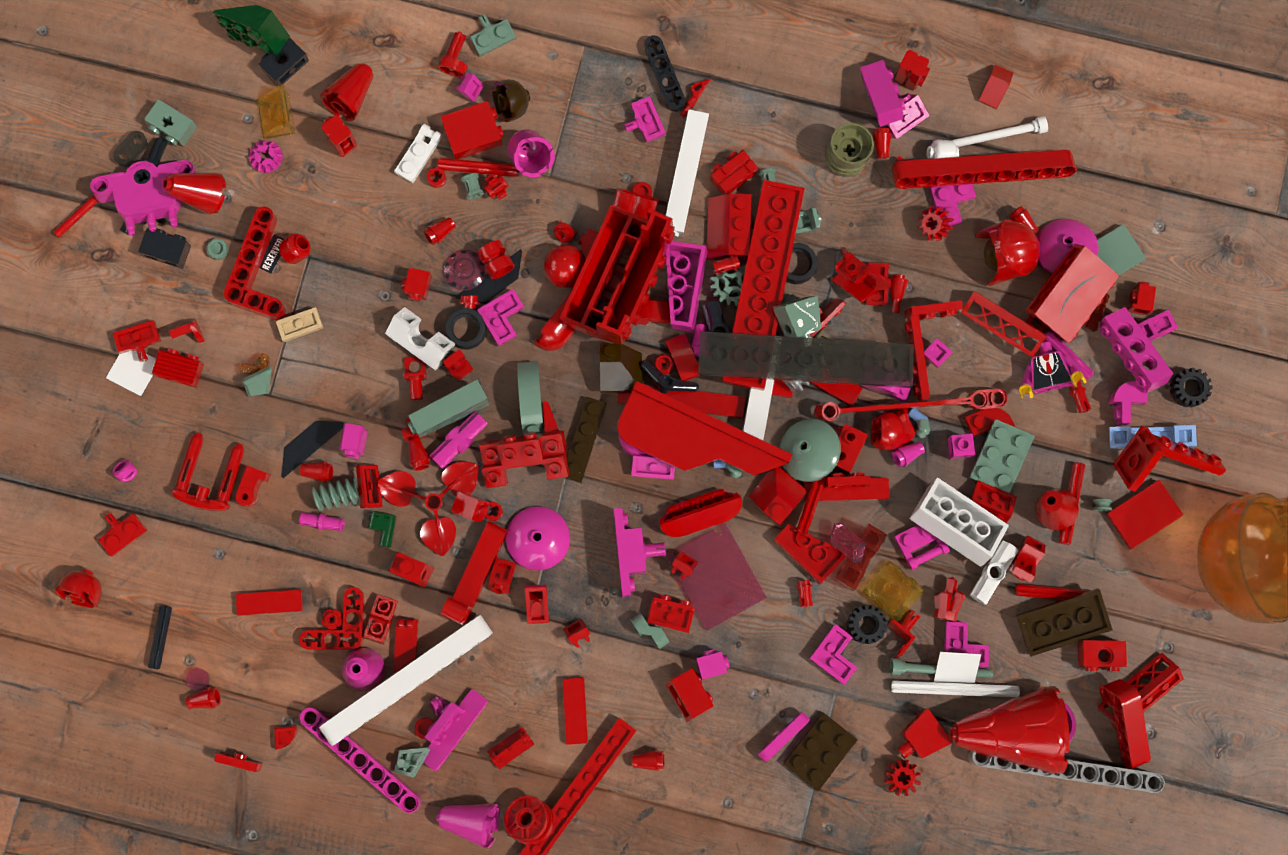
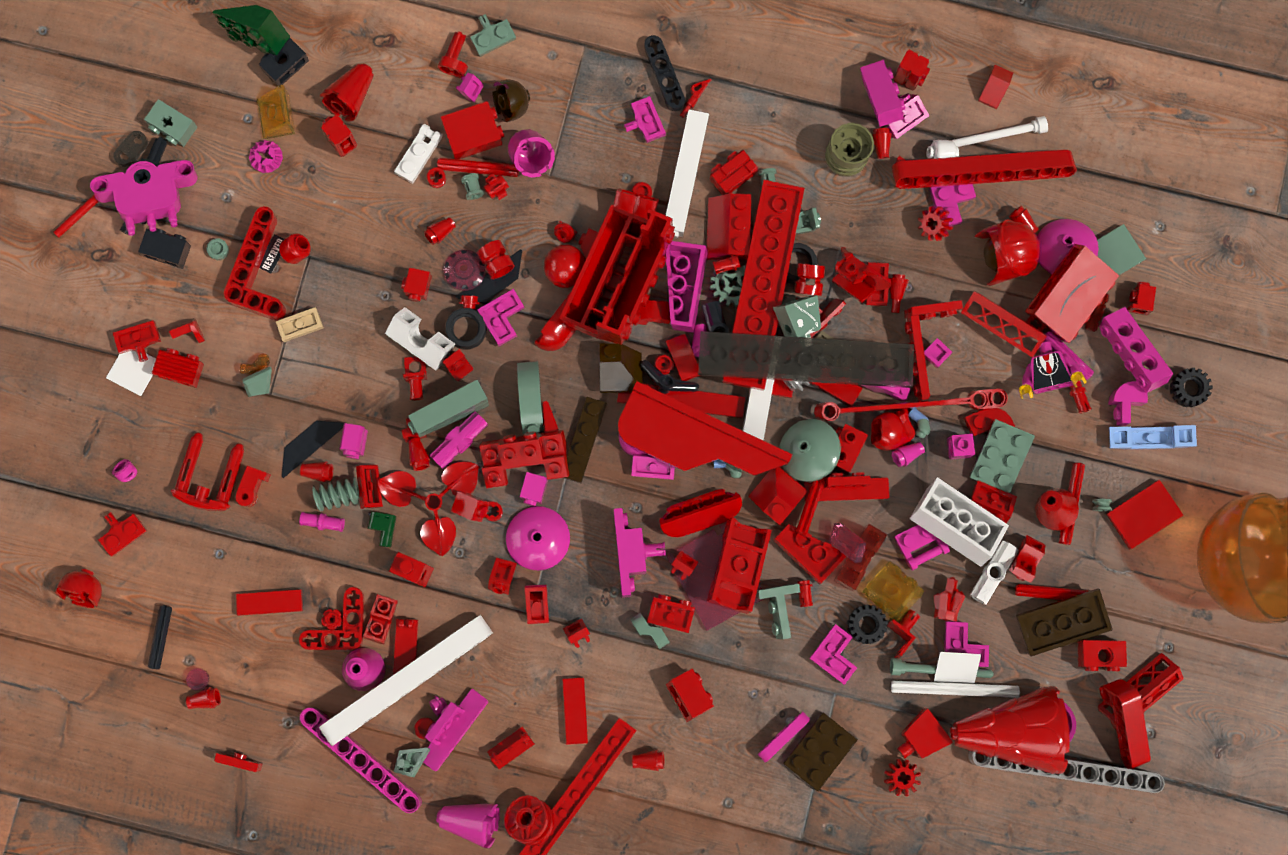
red cone [162,173,226,214] -> none
red tile [274,726,297,750] -> none
red beam [441,521,508,626] -> none
dark pink brick [696,649,730,680] -> none
red bracket [1113,425,1226,492] -> none
dark pink slope [1138,310,1178,342] -> none
none -> dark pink brick [520,472,548,506]
none -> red piece [707,517,772,614]
none -> sand green bracket [755,584,800,639]
none -> red wheel [795,263,825,296]

